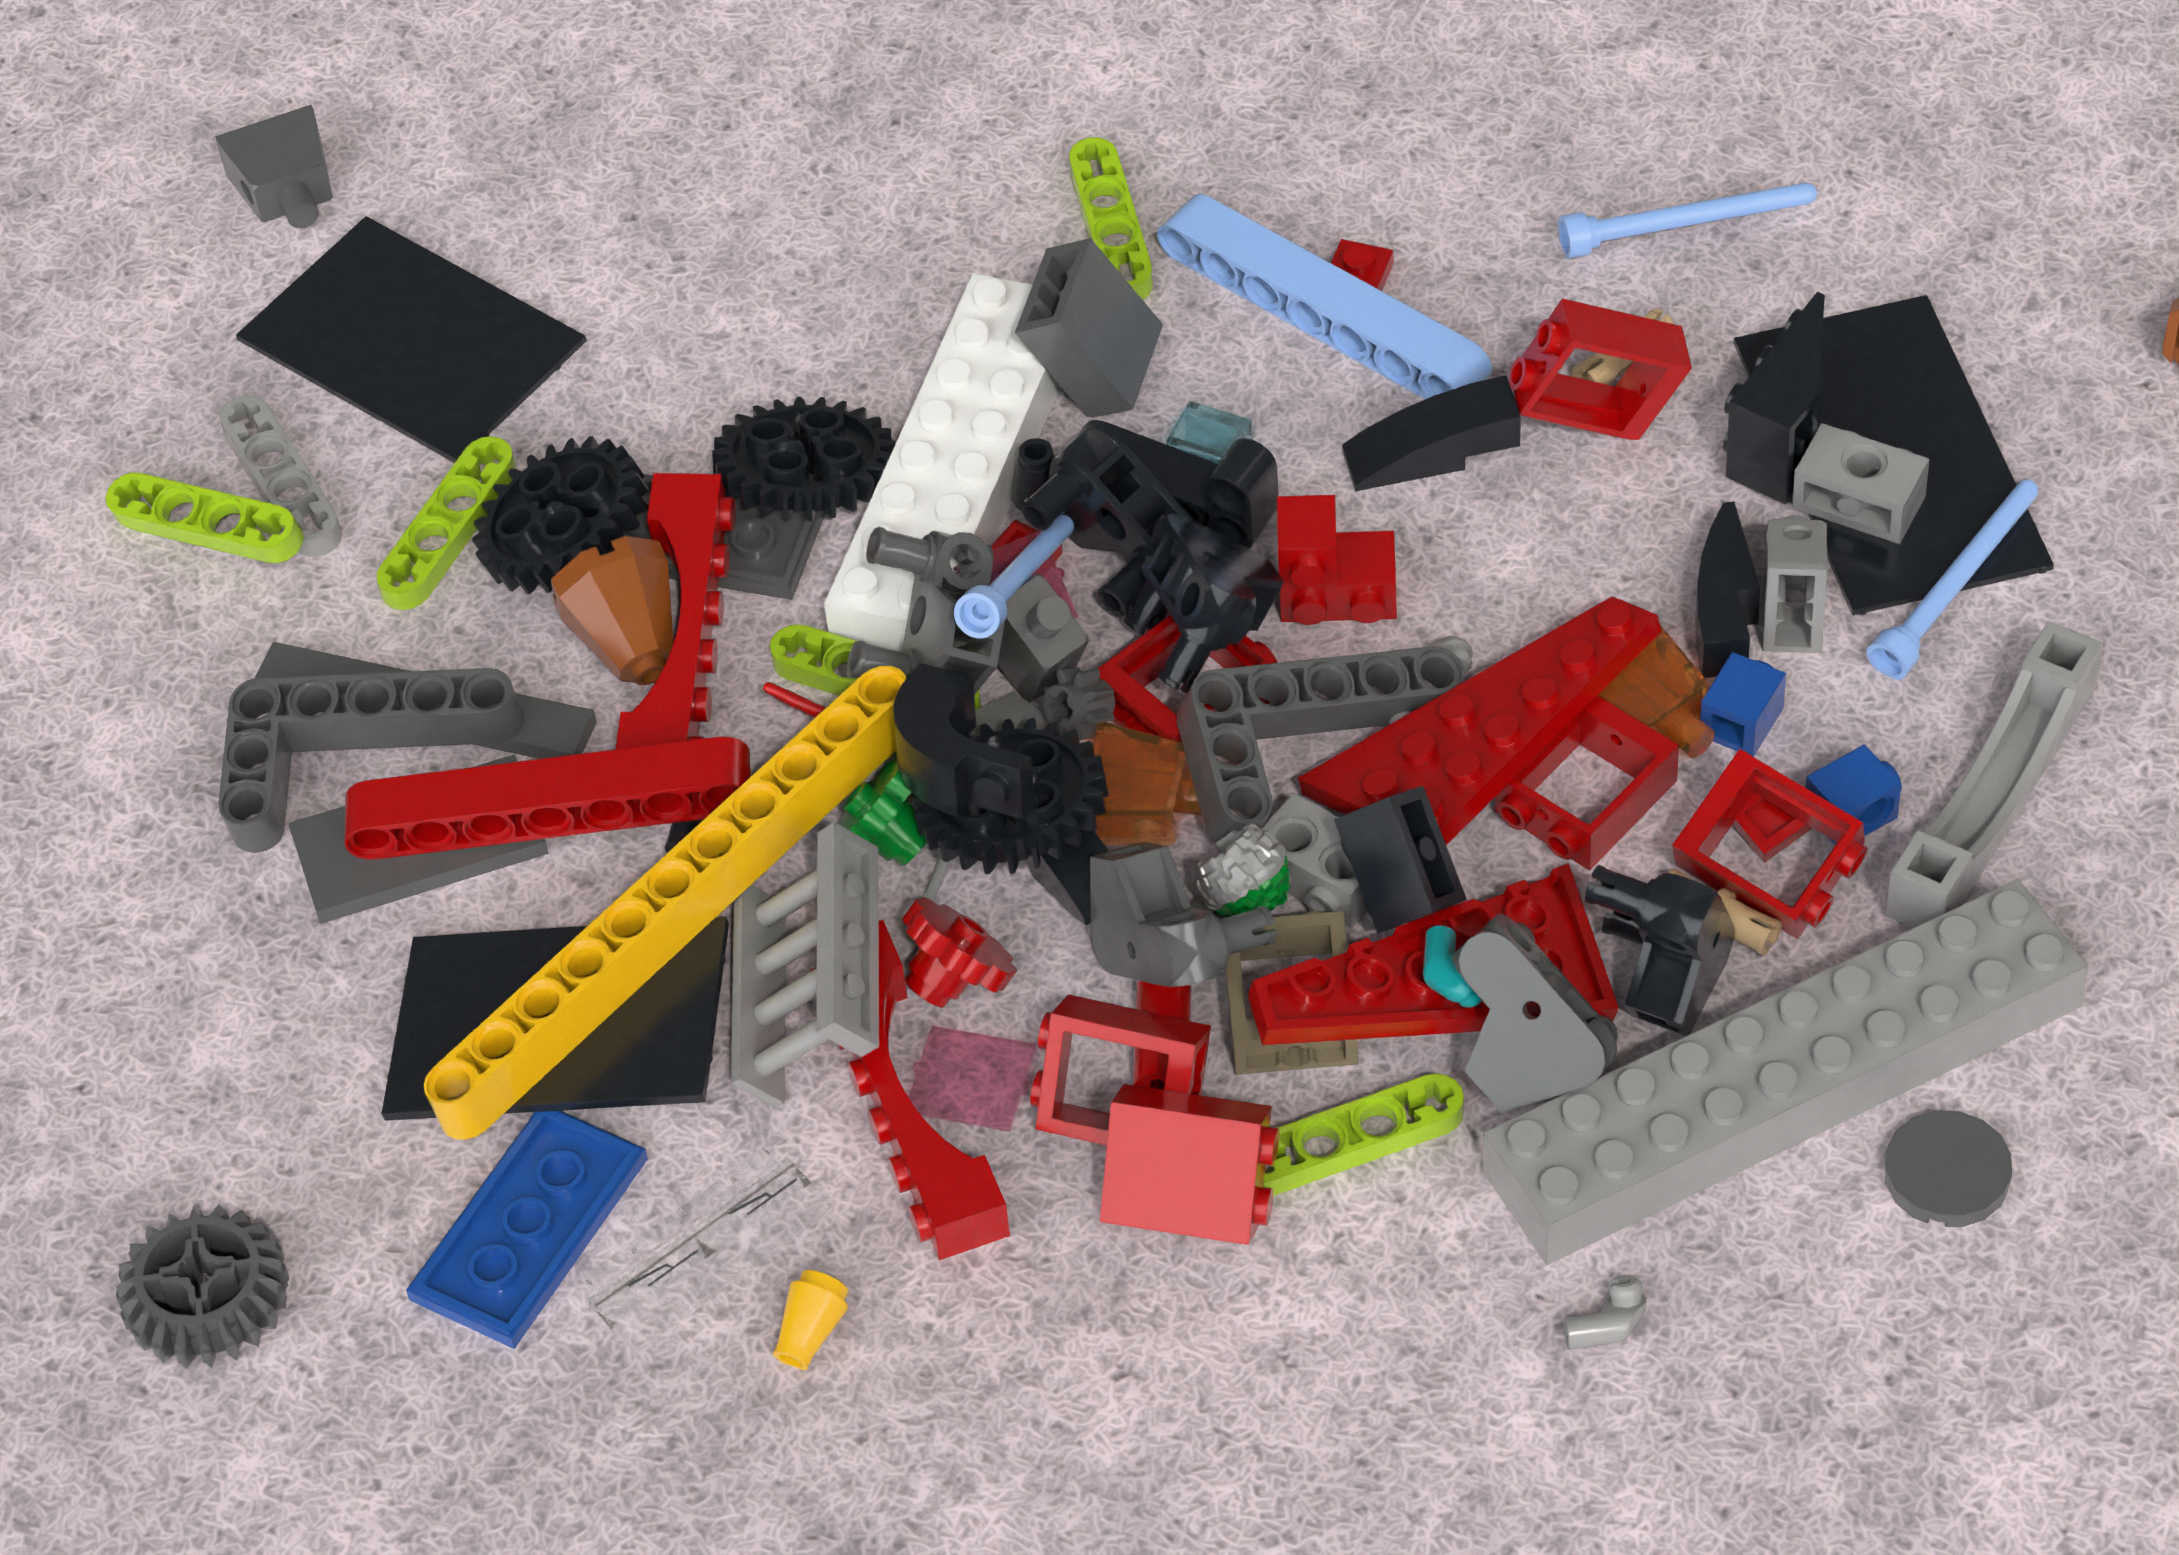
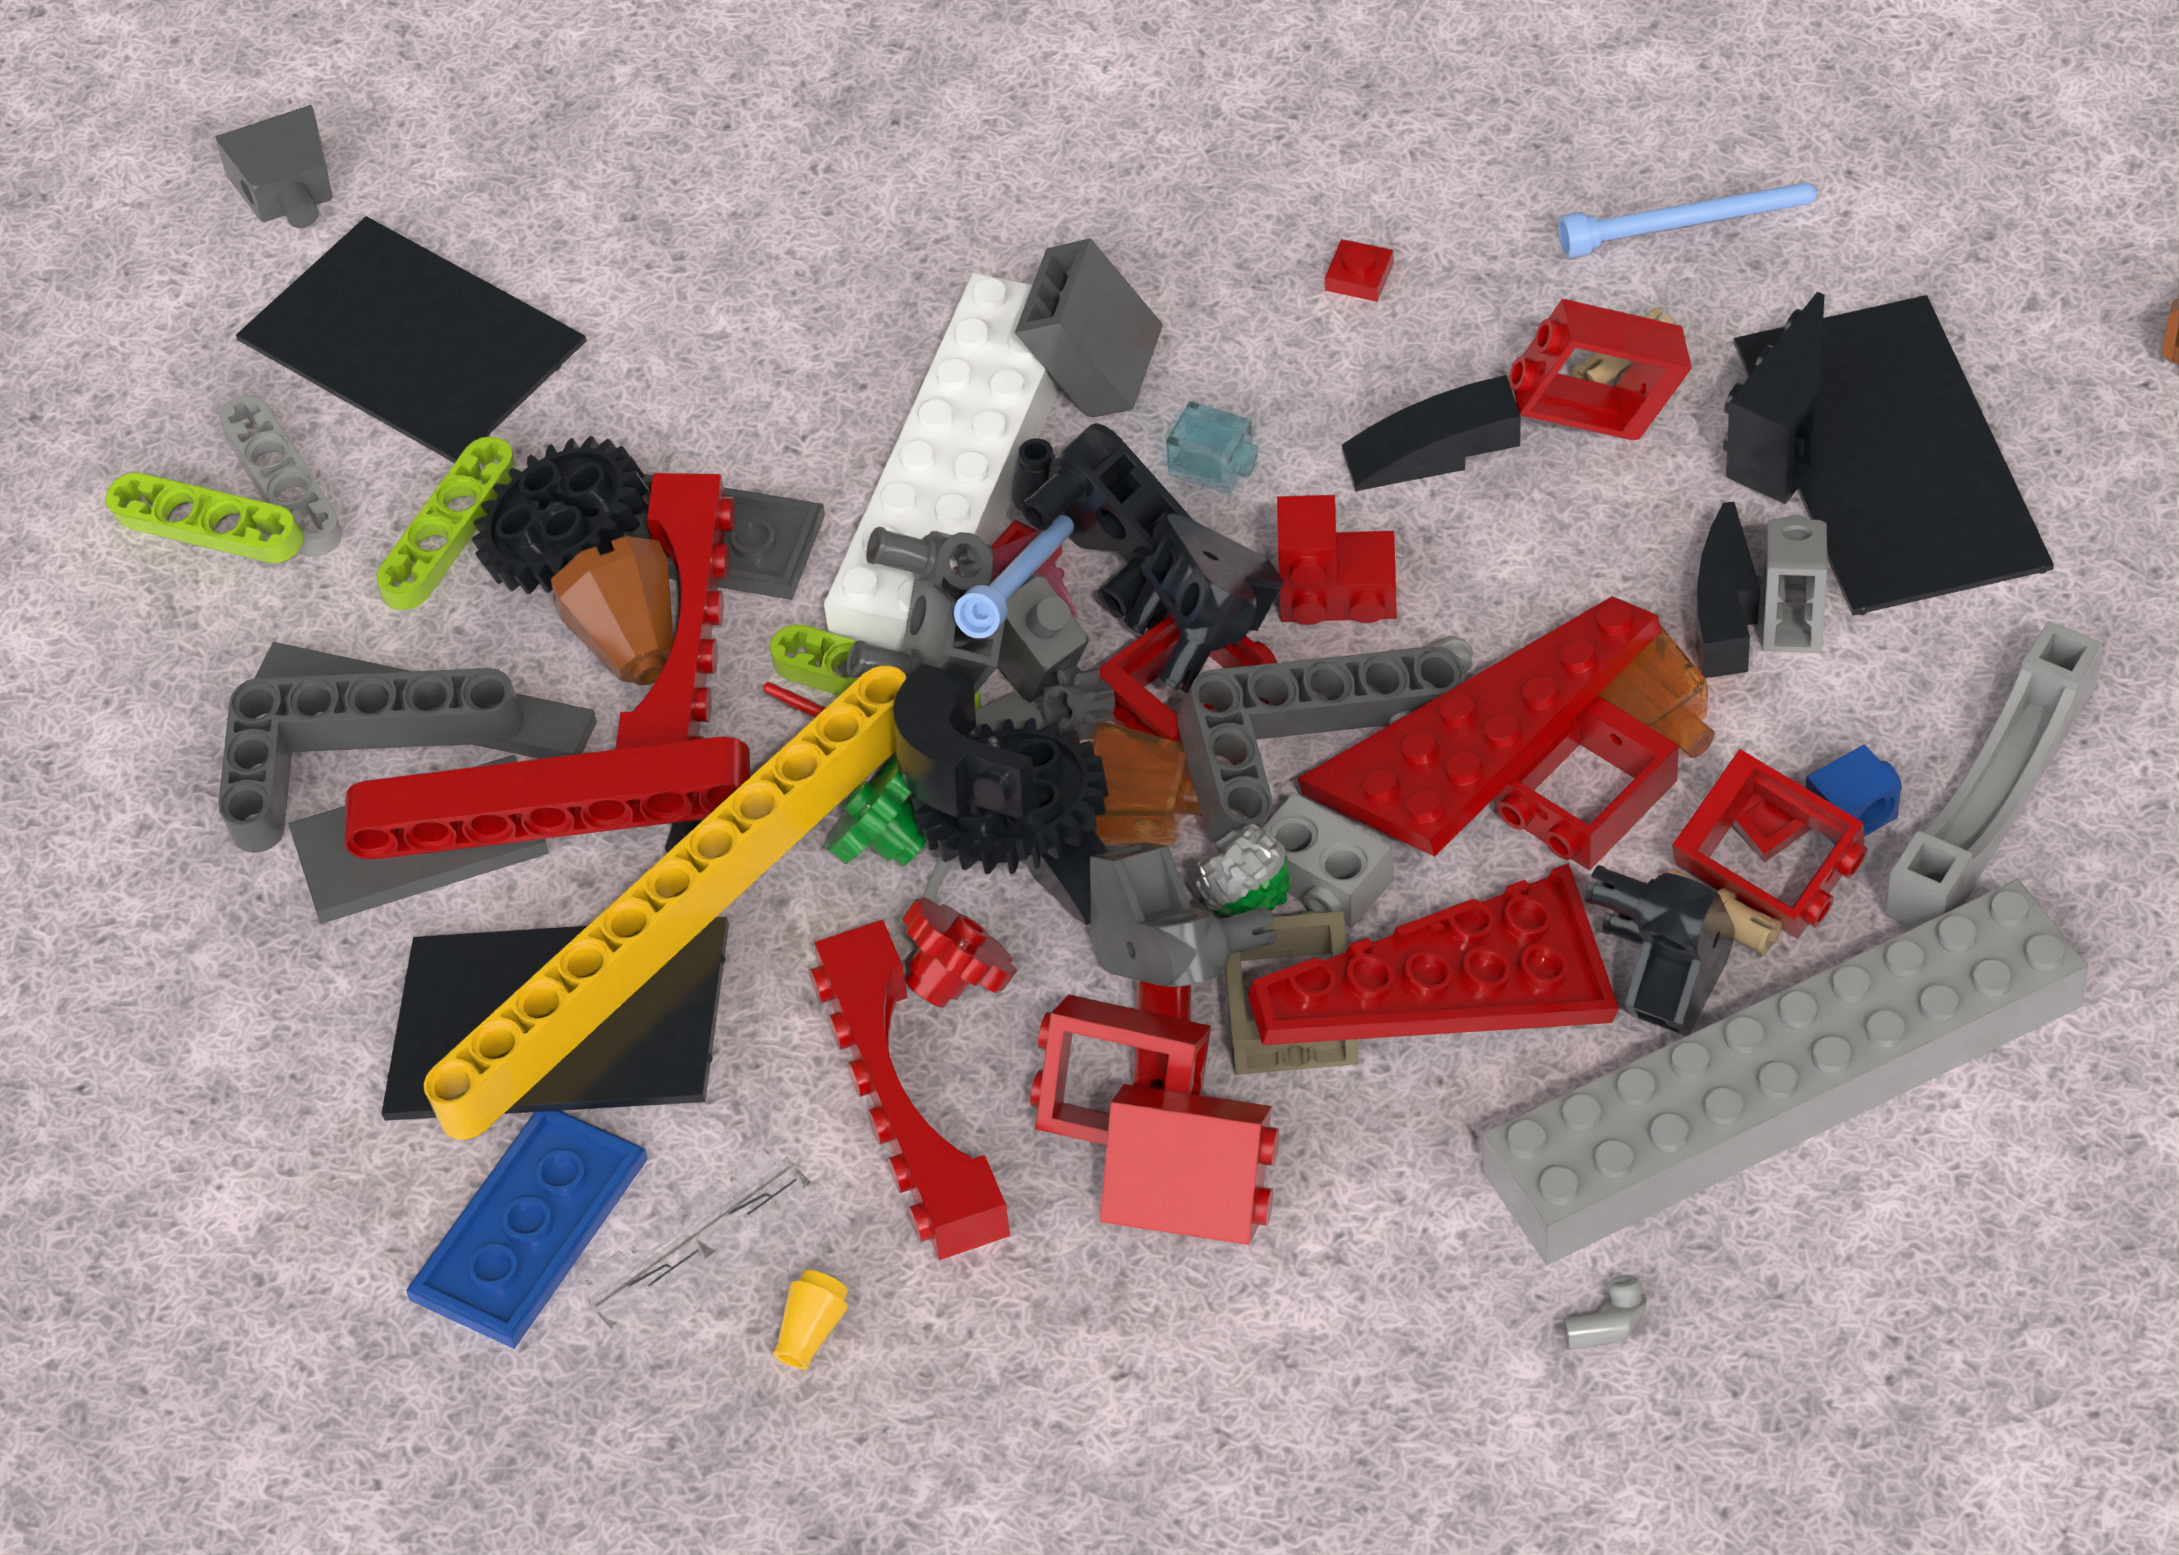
dark grey gear [116,1204,289,1369] -> none
black gear [712,396,895,521] -> none
light grey fence [731,822,879,1106] -> none
clear pink piece [909,1026,1036,1132] -> none
lime beam [1069,137,1153,300] -> none
black beam [1076,420,1279,549] -> none
light blue beam [1157,194,1492,399] -> none
lime beam [1264,1073,1464,1196] -> none
black brick [1334,786,1467,934] -> none
teal arm [1423,926,1482,1008] -> none
piece [1452,914,1618,1113] -> none
blue brick [1700,652,1786,757] -> none
light grey brick [1792,423,1929,544] -> none
light blue piece [1866,479,2038,680] -> none
dark grey tile [1885,1111,2012,1228] -> none

